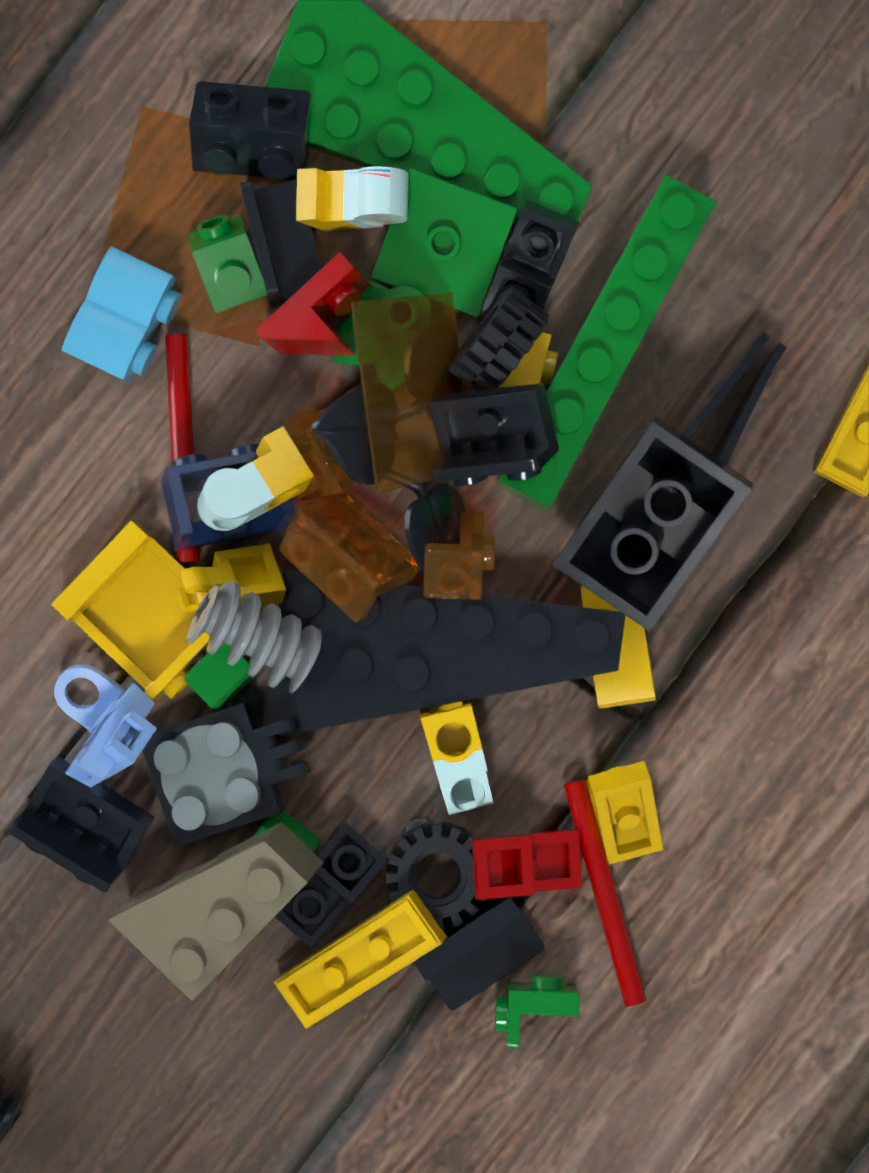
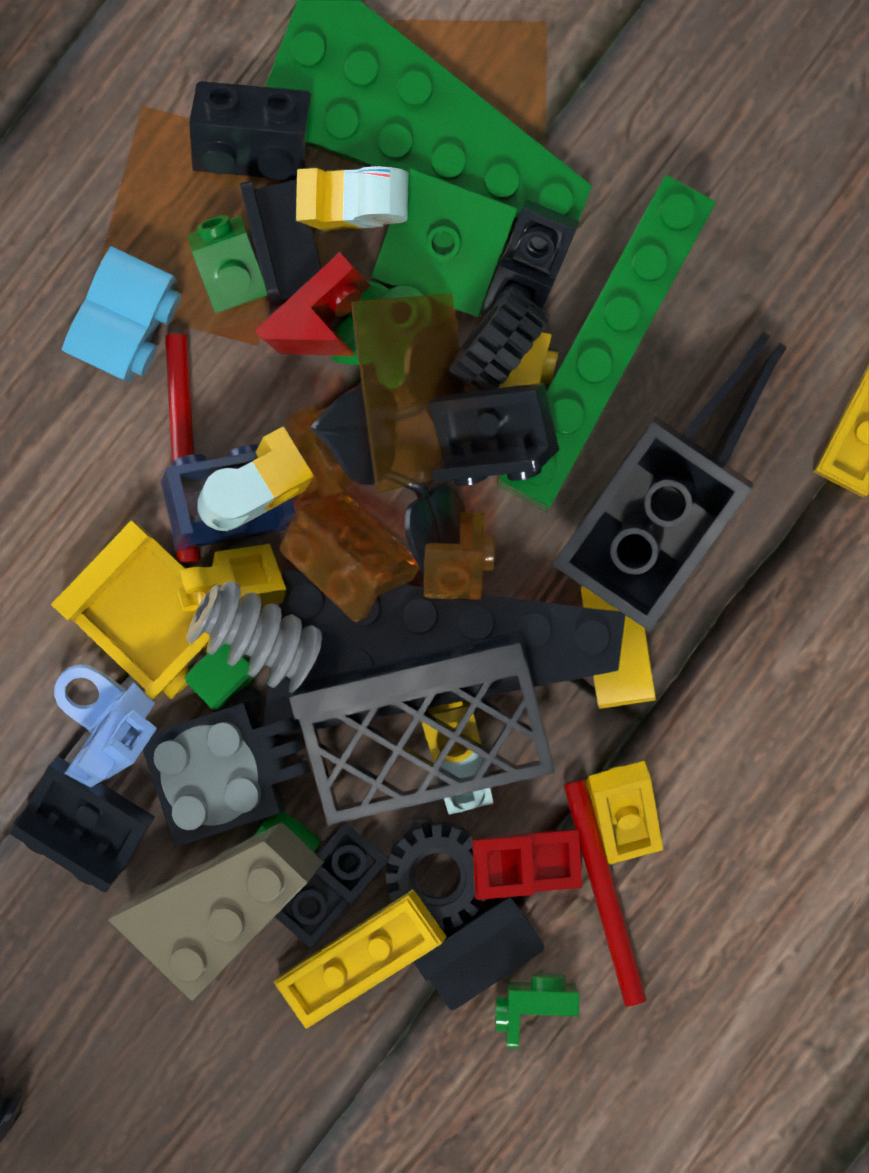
none -> black fence [289,630,555,825]

